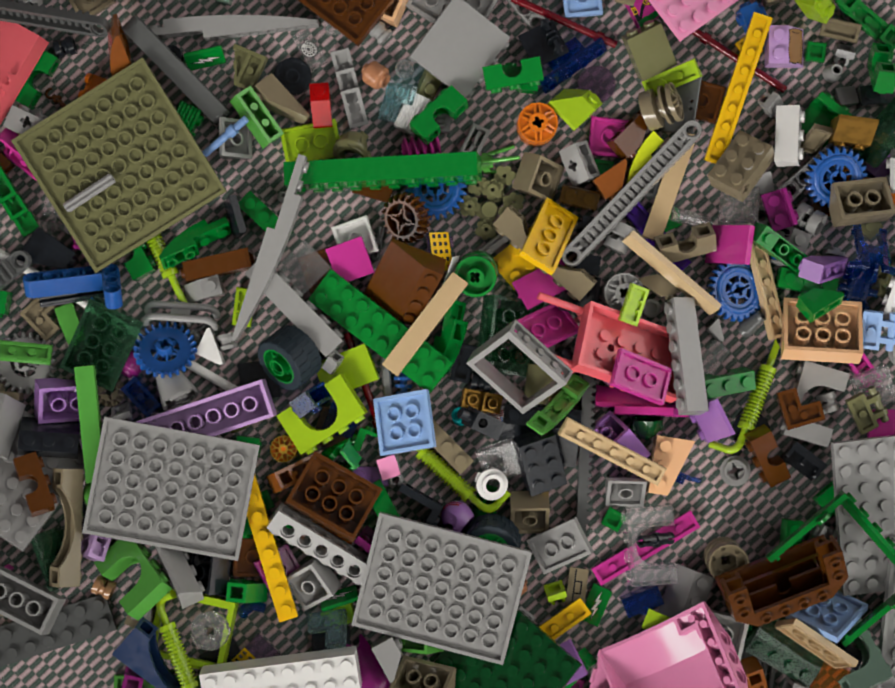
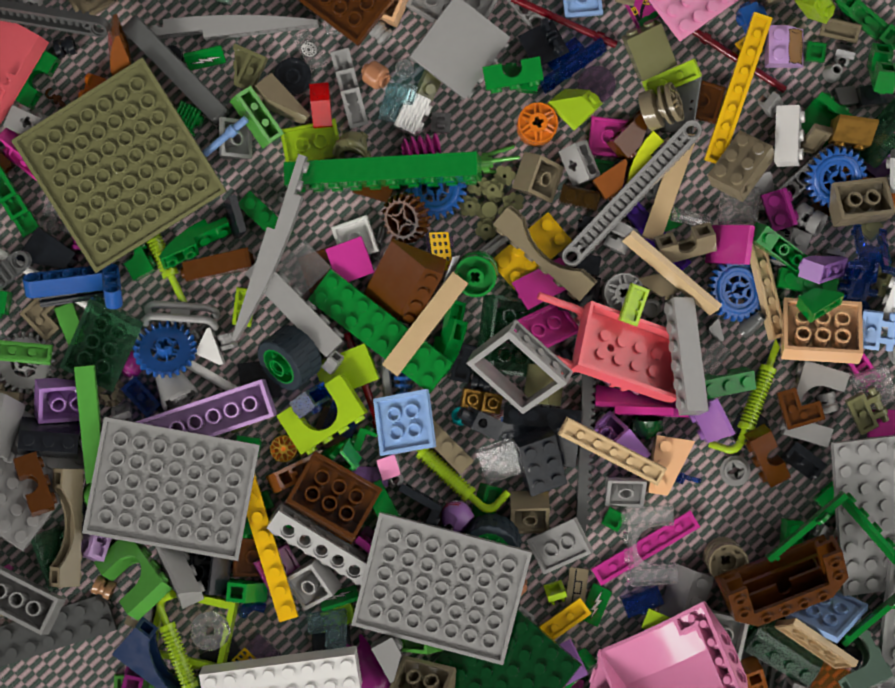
light grey axle [63,174,116,212] -> none
light grey slope [183,275,225,303] -> none
green arch [410,85,468,146] -> none
light grey tile [459,123,491,155] -> none
white piece [475,467,508,500] -> none
yellow plate [519,197,579,275] -> none
bright green slope [526,374,589,436] -> none
dark pink tile [609,348,672,406] -> none
black pin [637,532,675,548] -> none

